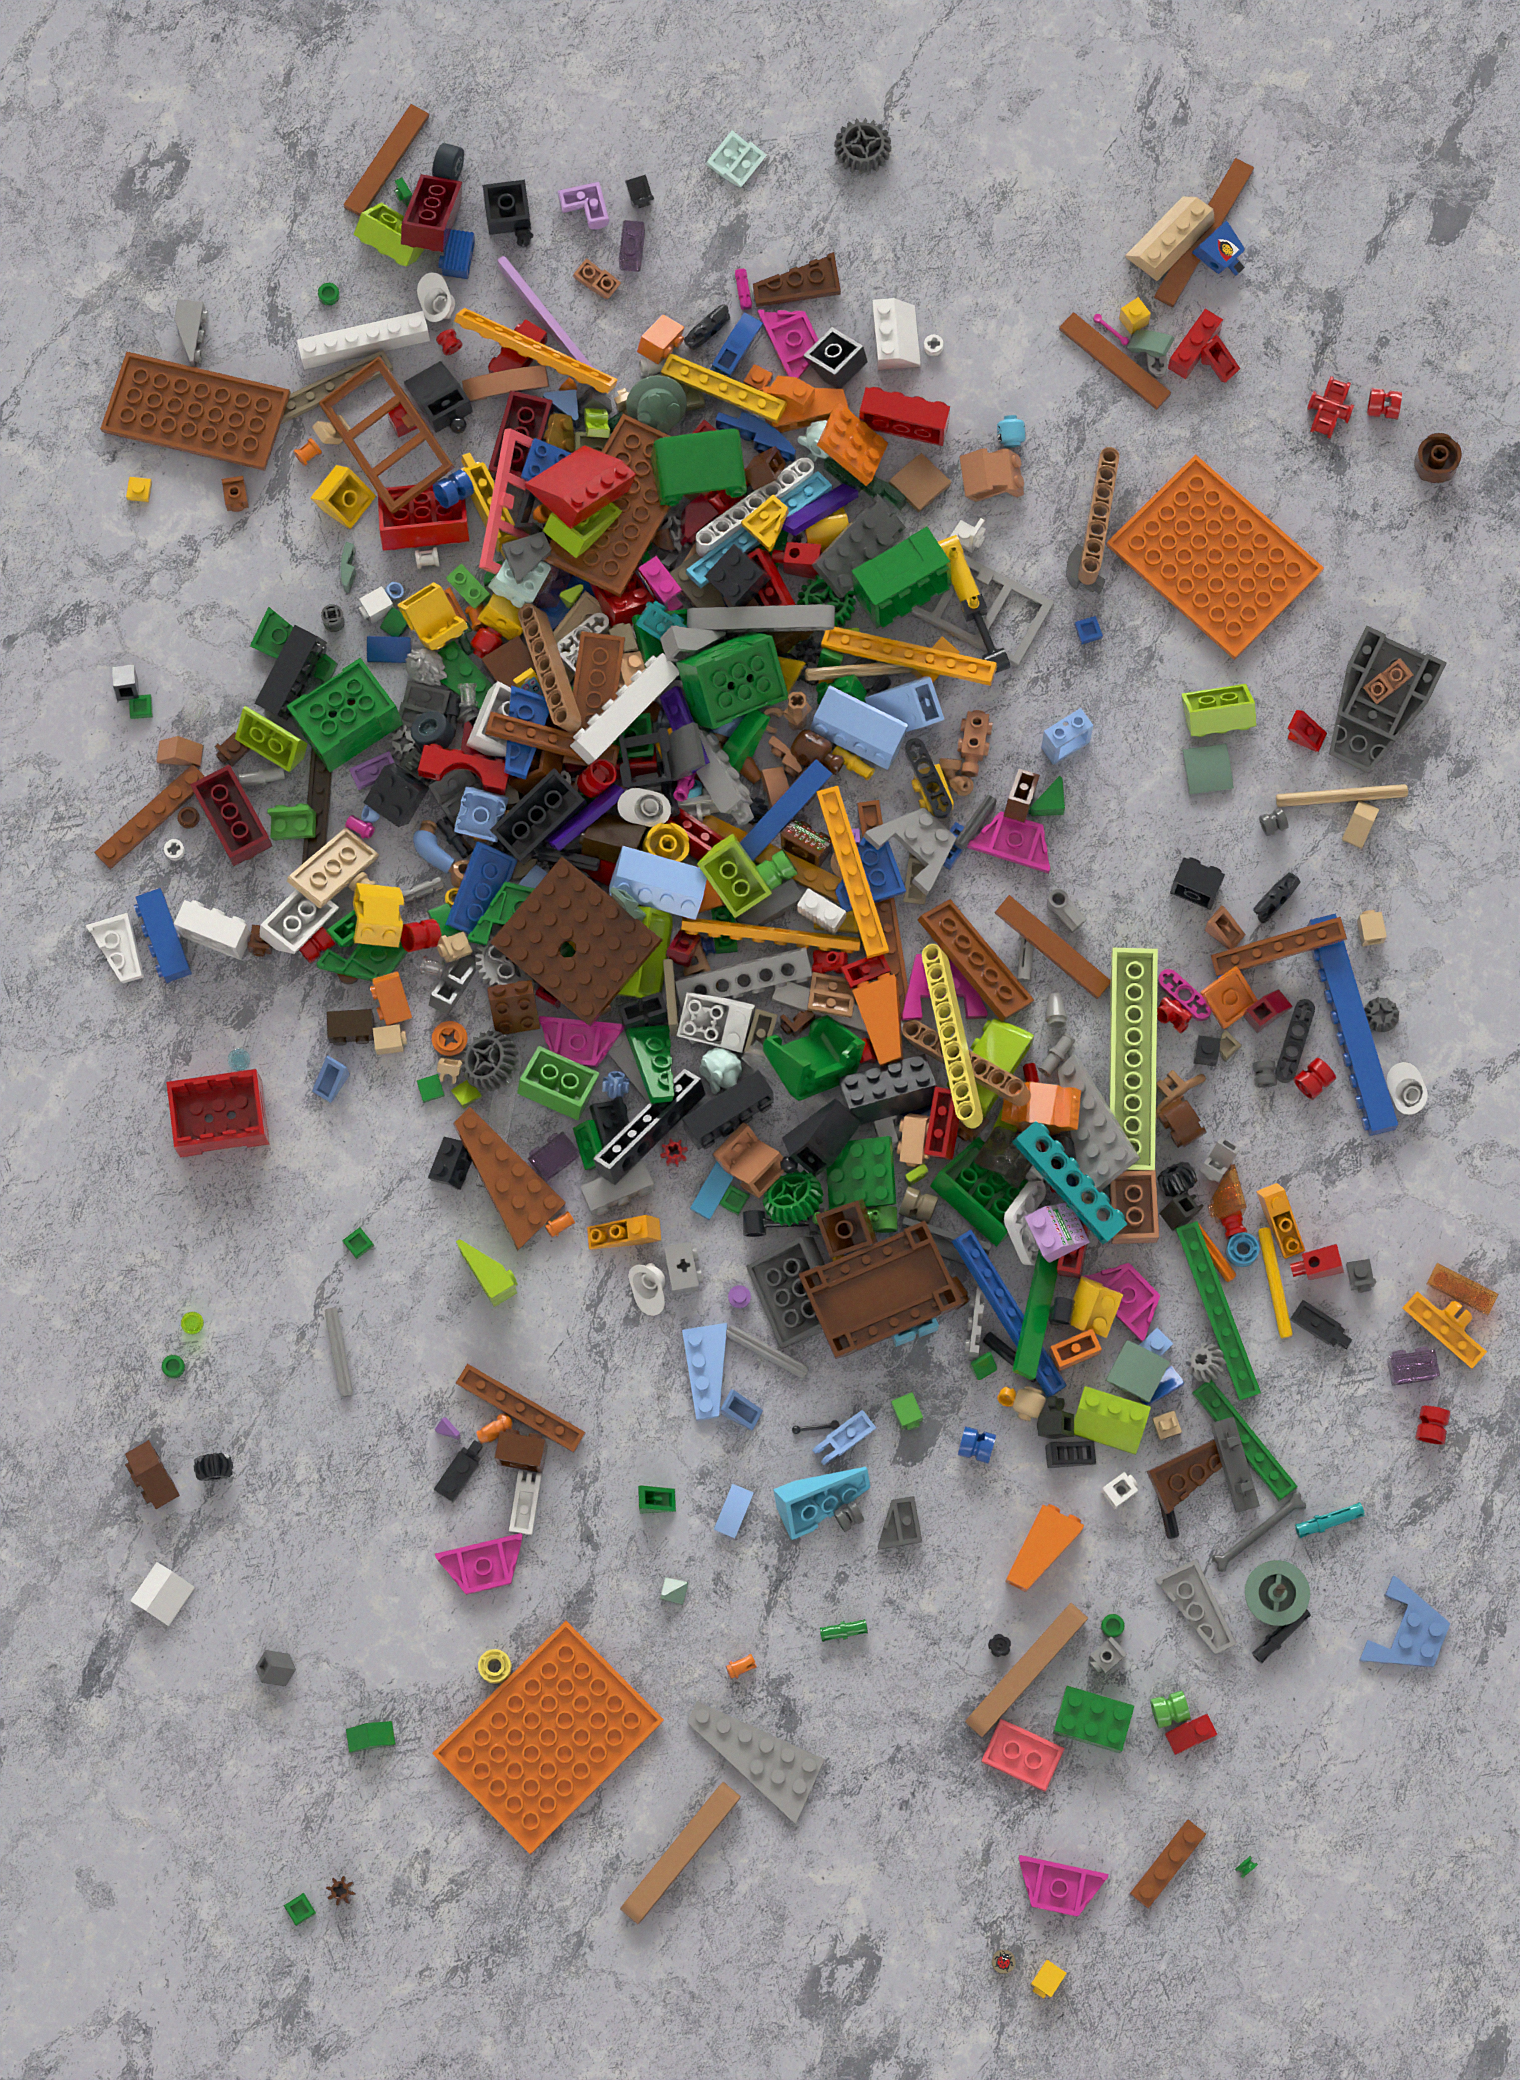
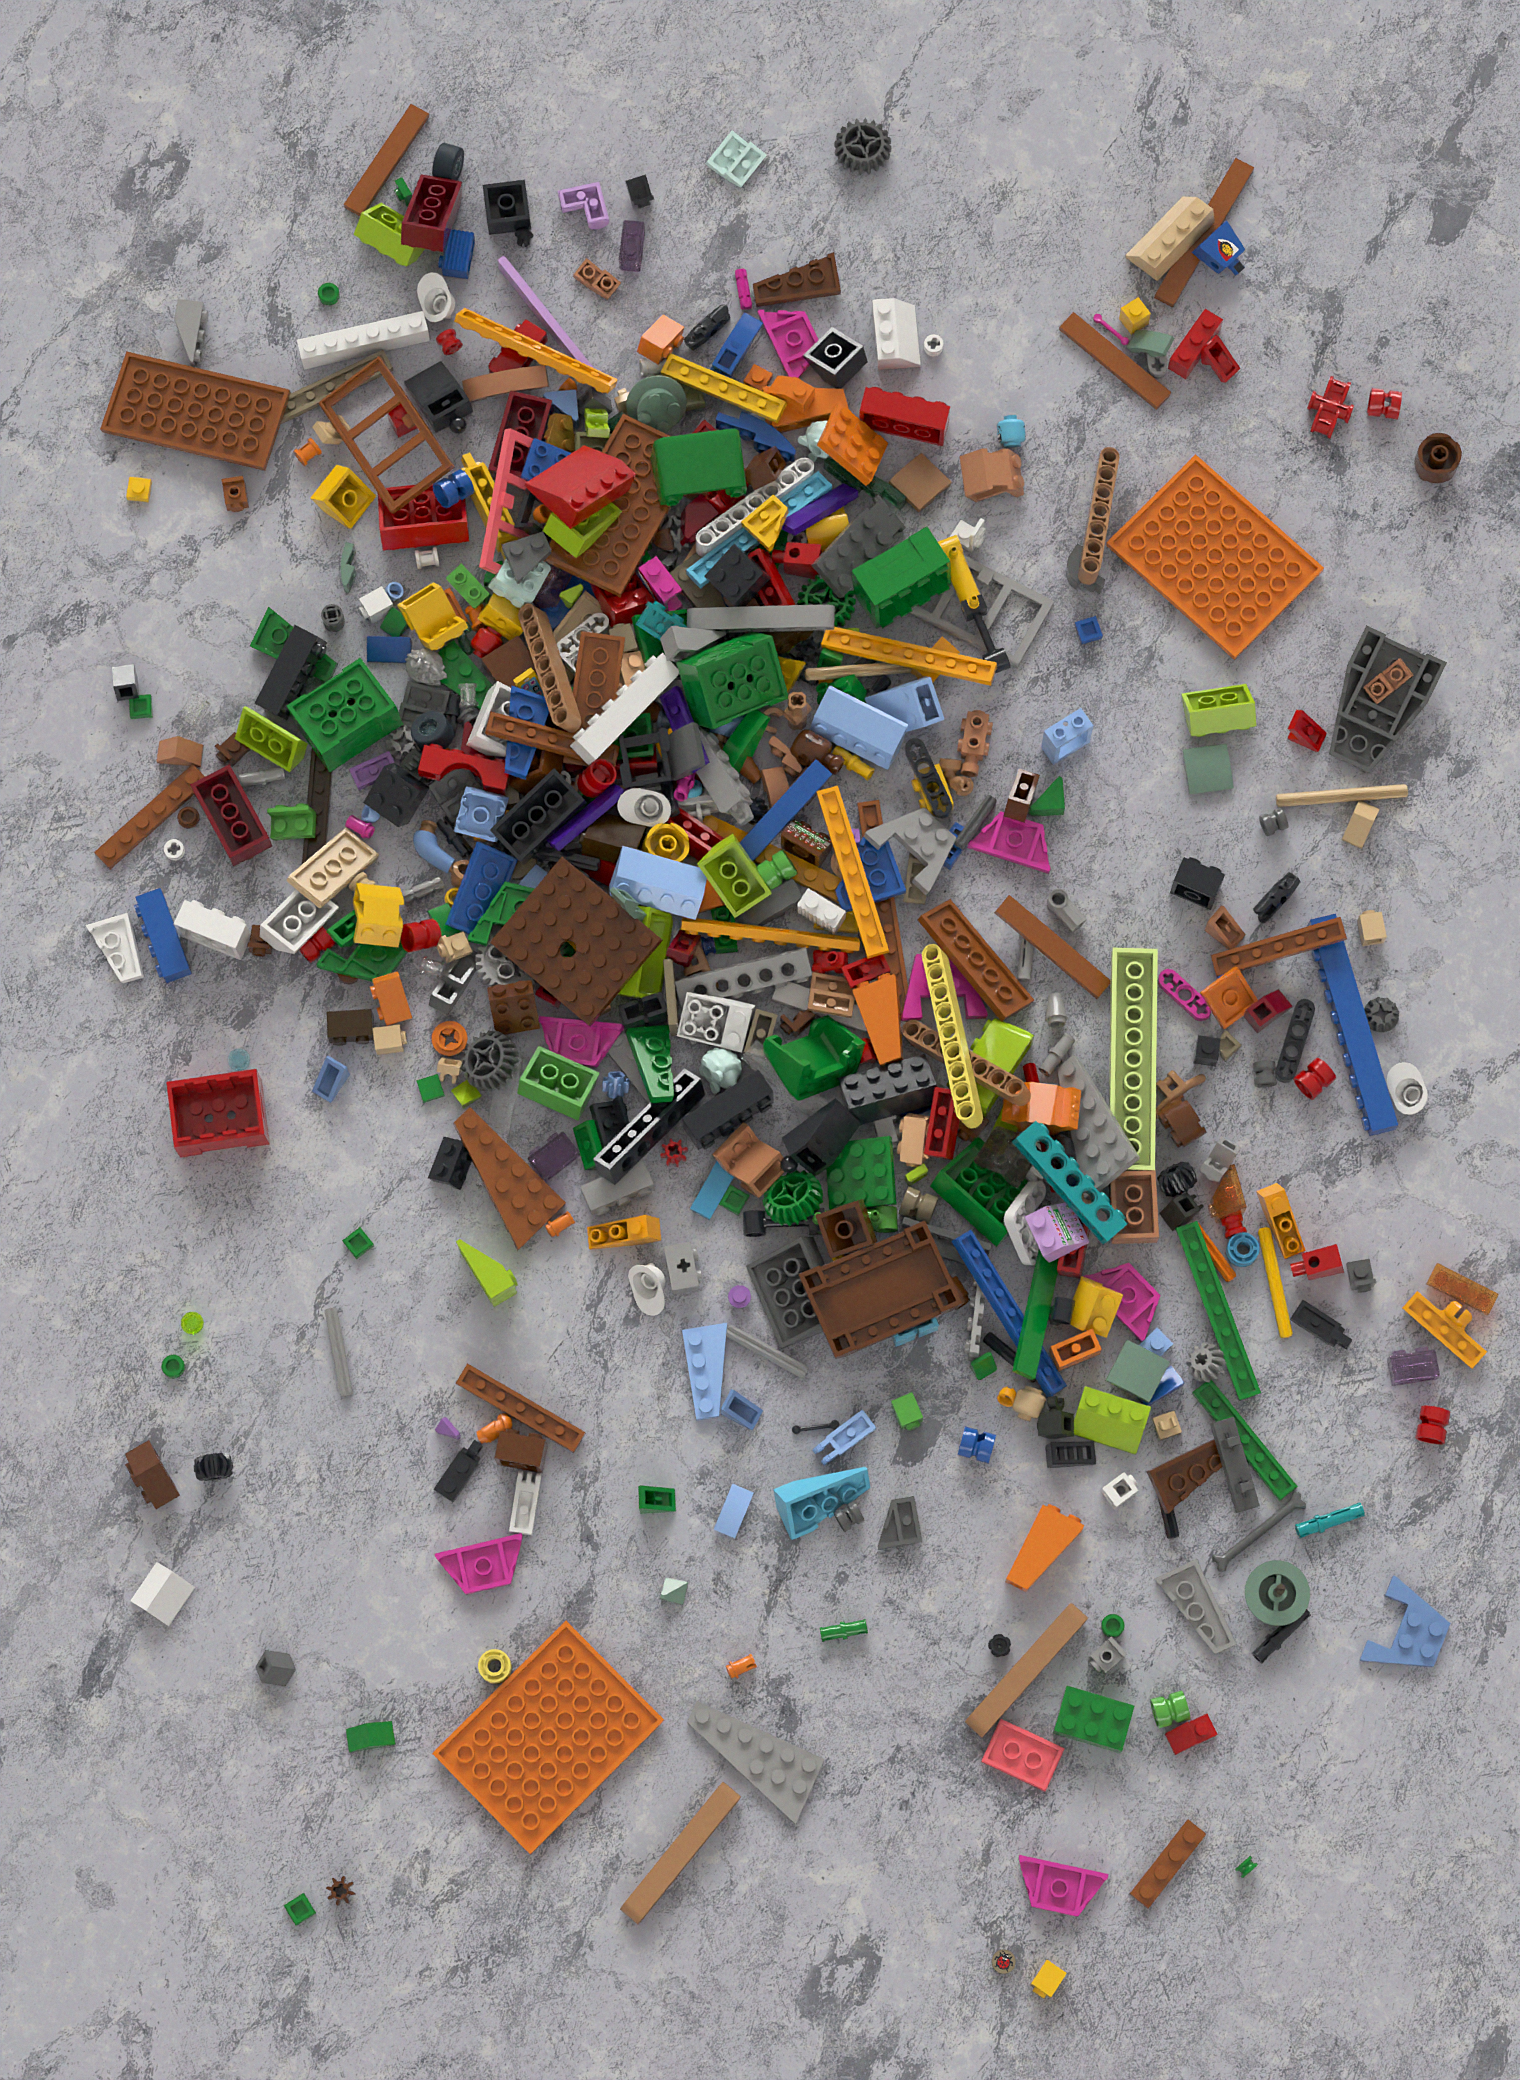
red plate [1157,997,1193,1034] -> none

